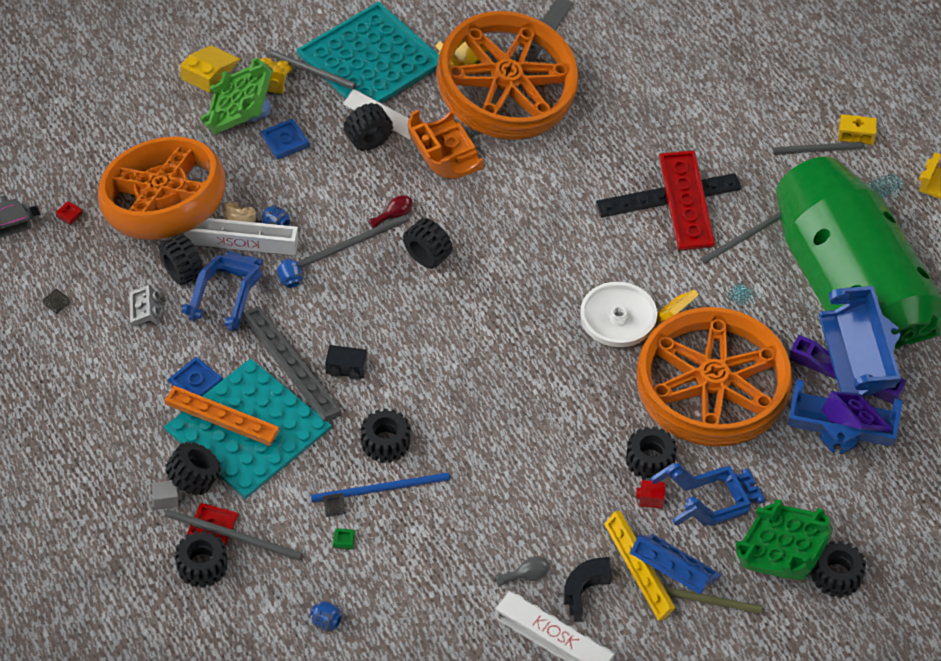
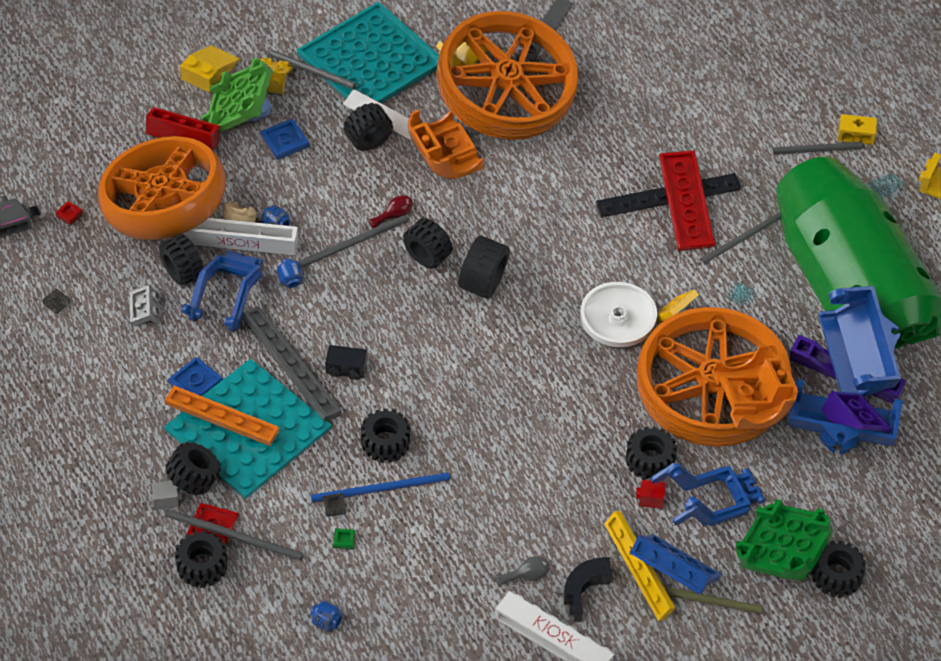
none -> red brick [146,107,220,151]
none -> black tyre [458,235,510,299]
none -> orange piece [712,344,798,429]

